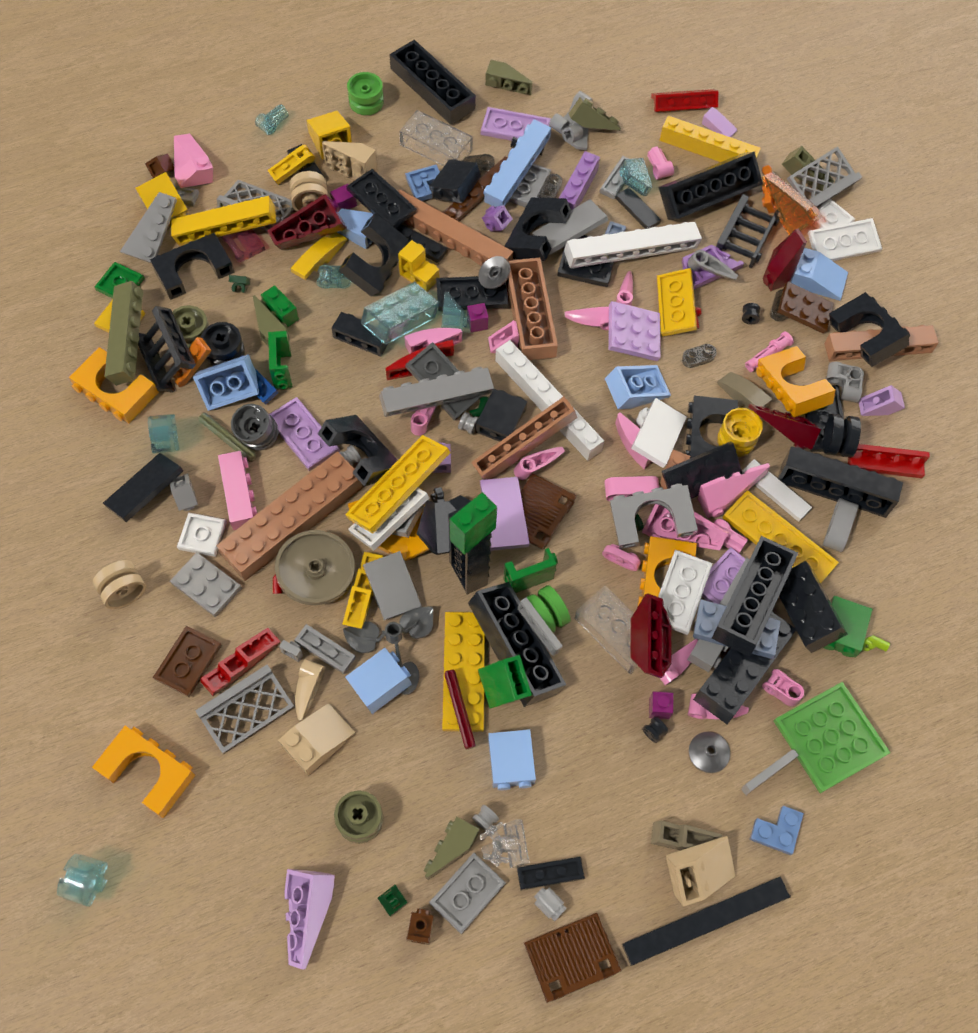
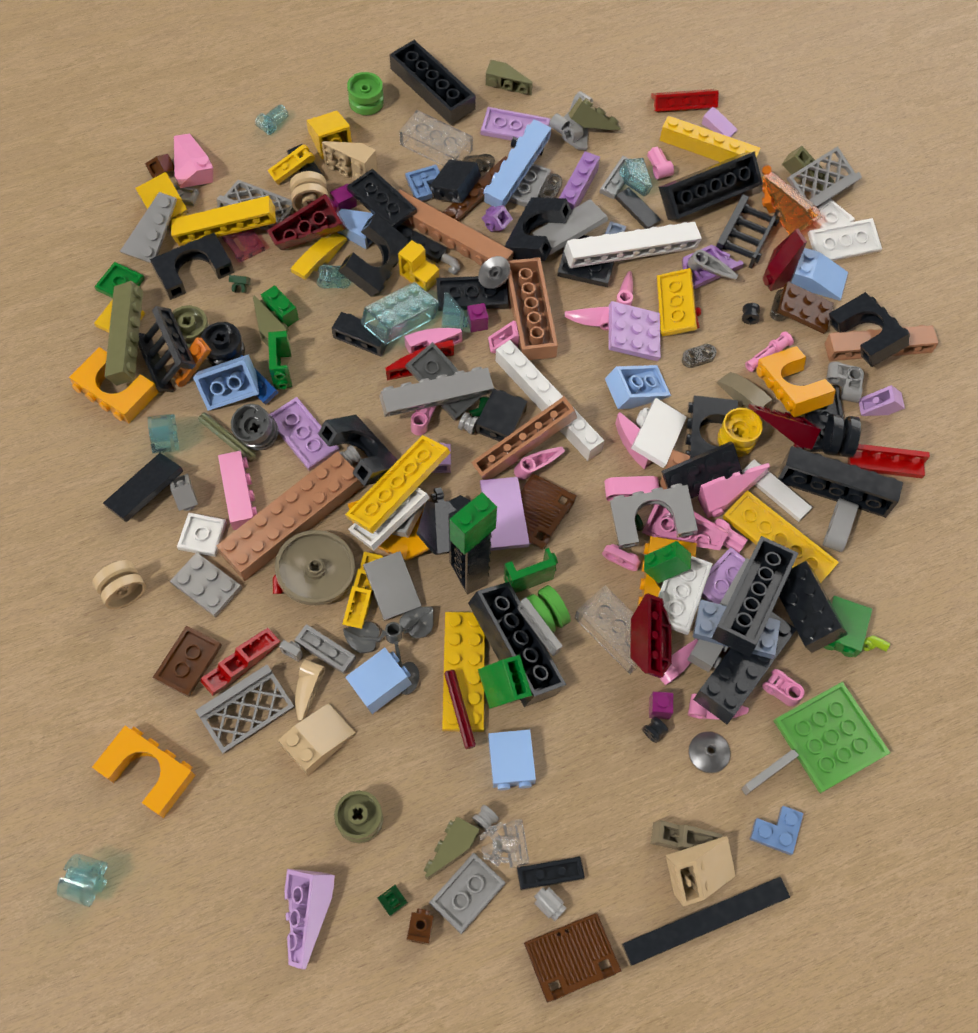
none -> light grey arm [441,253,460,275]
none -> green brick [644,541,691,583]

